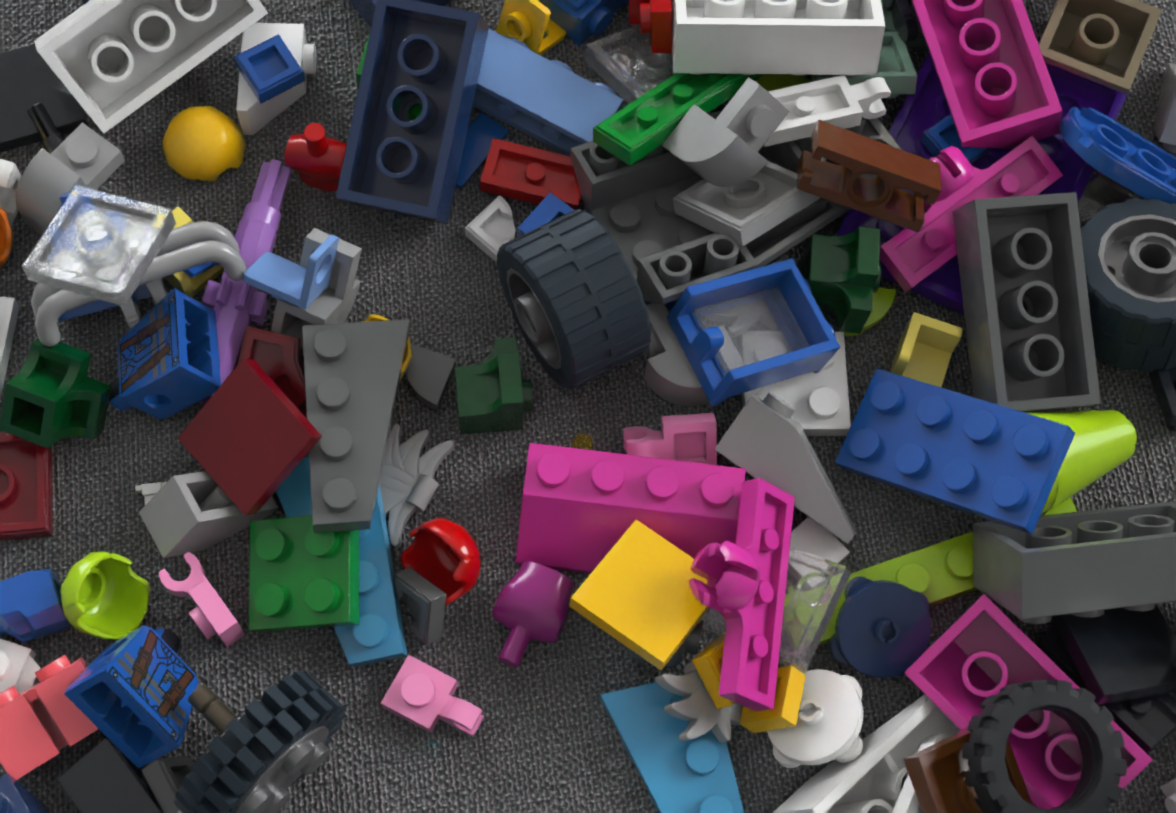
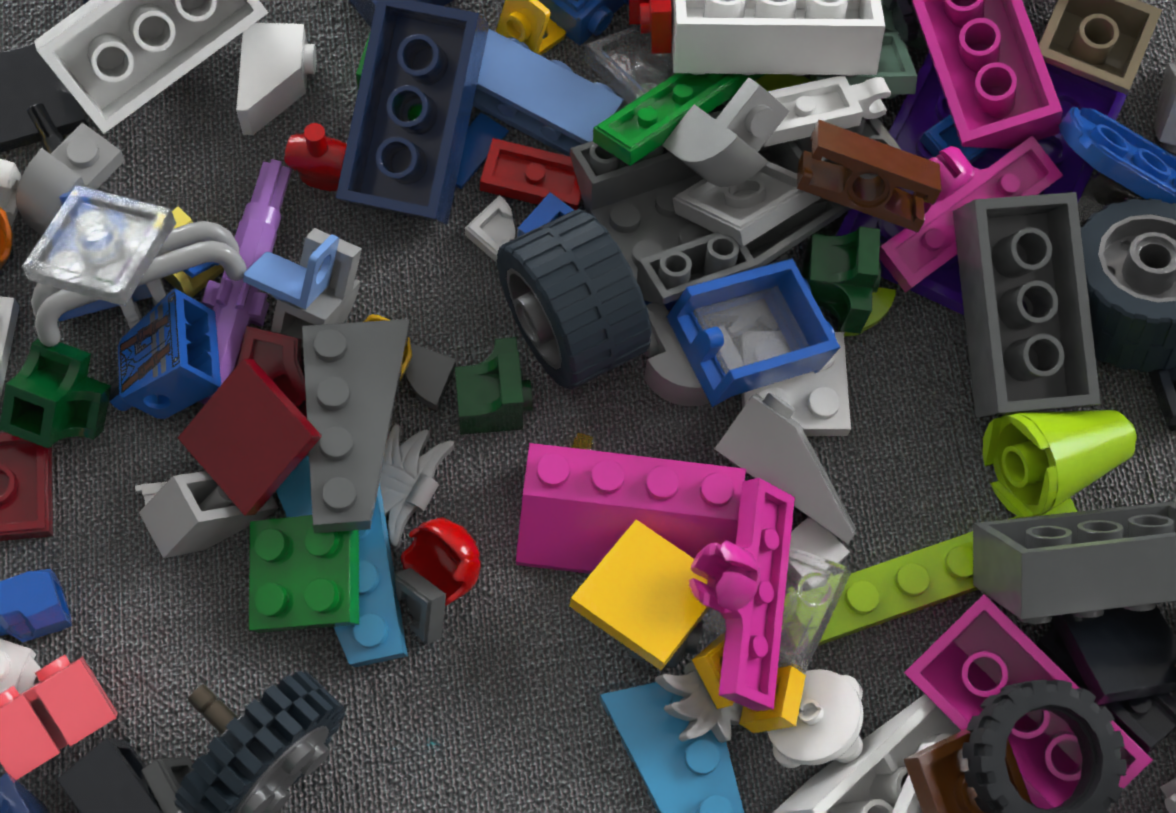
lime hair [60,551,150,640] -> none
blue torso [64,626,198,769] -> none
bright pink plate [159,552,245,647] -> none
yellow hair [162,106,246,182] -> none
blue tile [234,34,305,104] -> none
bright pink plate [381,655,484,737] -> none
magenta piece [492,561,575,668] -> none
bright pink plate [623,413,717,465] -> none
dark blue piece [829,576,931,678] -> none
blue plate [835,368,1075,534] -> none
light yellow panel [890,312,963,388] -> none

